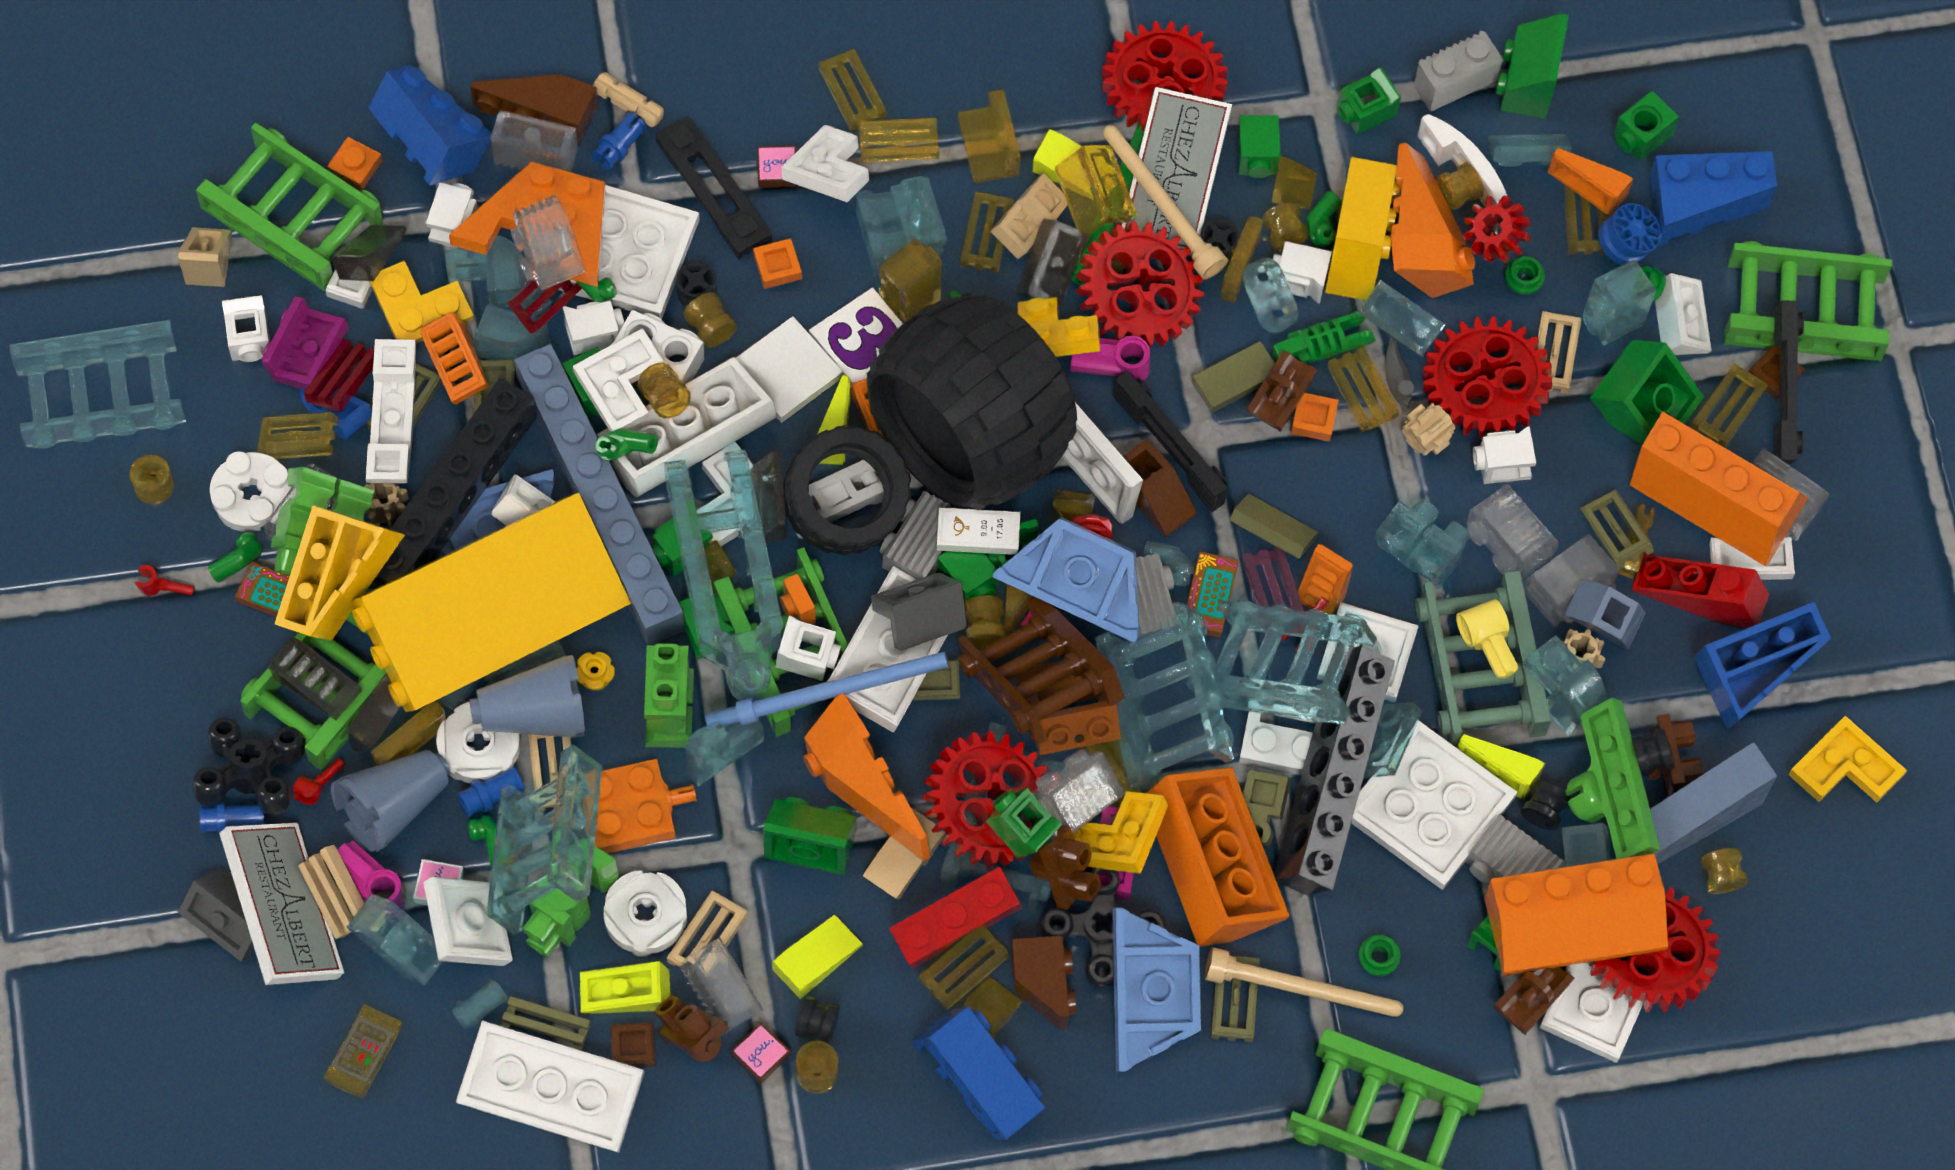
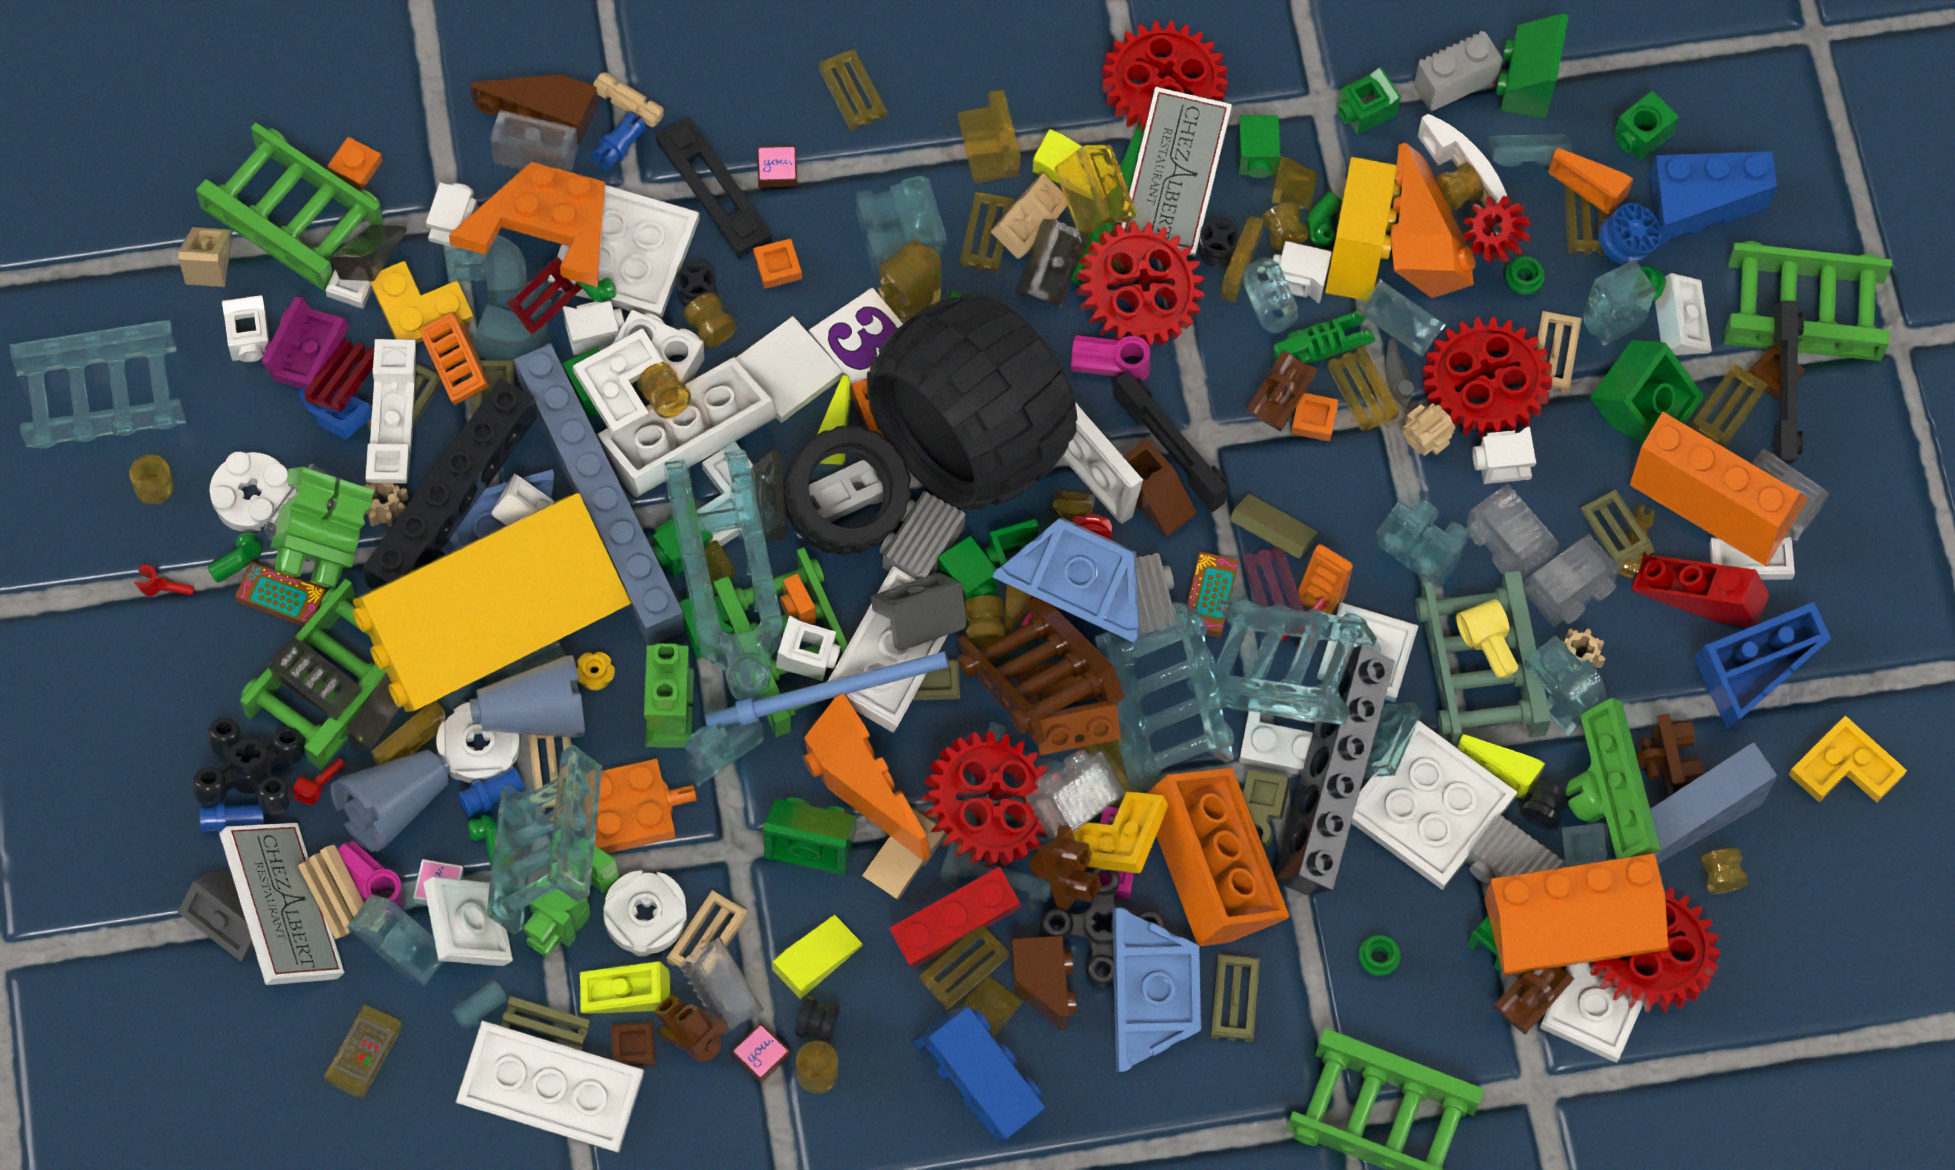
clear yellow tile [257,412,338,459] -> none
yellow wedge [275,506,405,641] -> none
blue wedge [368,65,494,186] -> none
clear brick [511,195,586,291] -> none
green arm [595,428,658,461] -> none
white plate [781,125,869,202] -> none
clear yellow tile [859,118,939,163] -> none
white tile [937,508,1020,555] -> none
green window [986,788,1062,858] -> none
yellow plate [1018,297,1100,357] -> none
tan piece [1103,125,1228,279] -> none
clear light blue arm [1143,540,1194,587] -> none
olive tile [1192,341,1275,413] -> none
tan piece [1204,947,1403,1017] -> none
sand blue slope [1565,579,1646,650] -> none
black wheel [1632,728,1676,777] -> none

